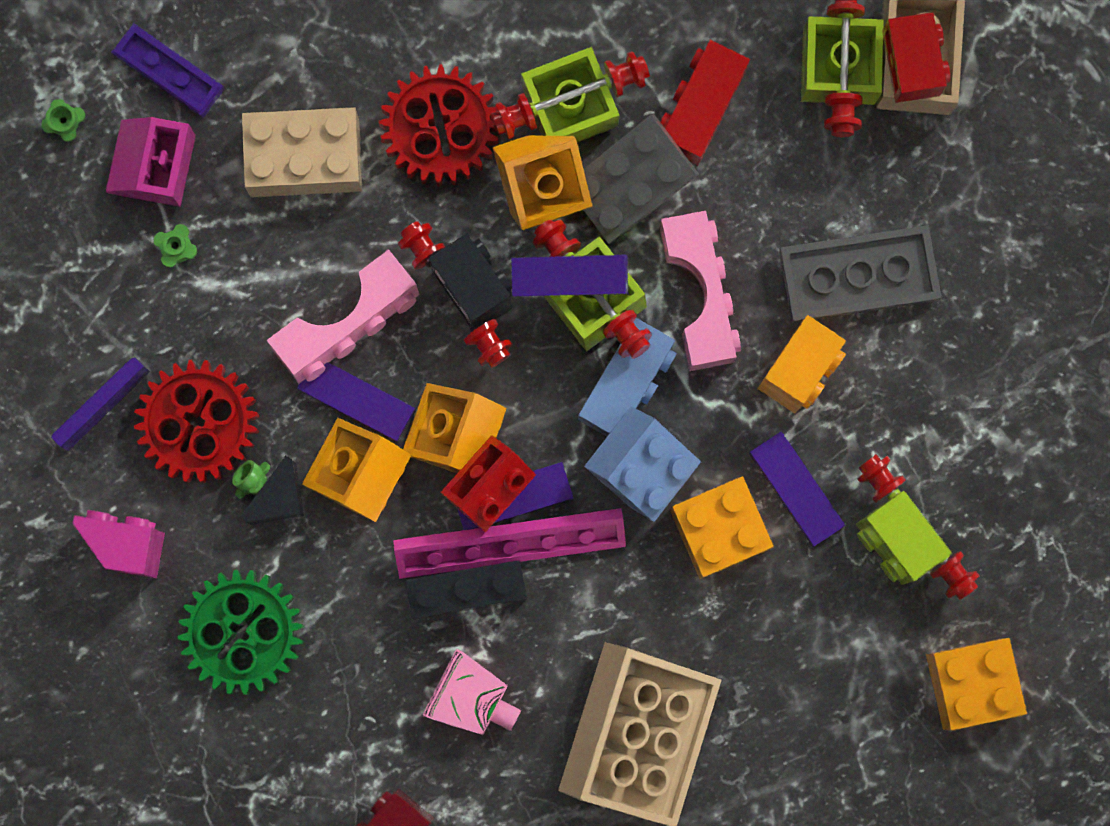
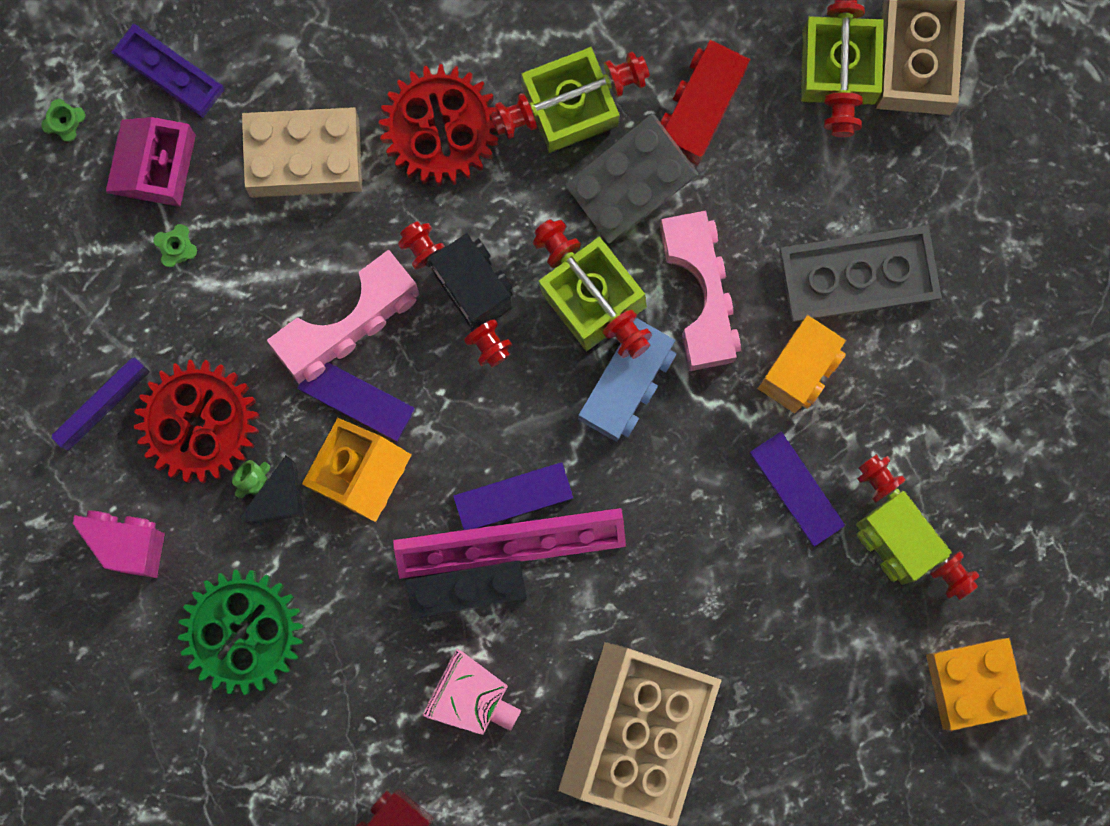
light orange slope [403,383,507,473] -> none
red brick [440,435,536,533] -> none
light orange slope [493,135,593,230] -> none
dark purple tile [511,255,628,297] -> none
medium blue brick [584,407,701,522] -> none
light orange brick [670,476,774,579] -> none
red brick [882,12,951,103] -> none

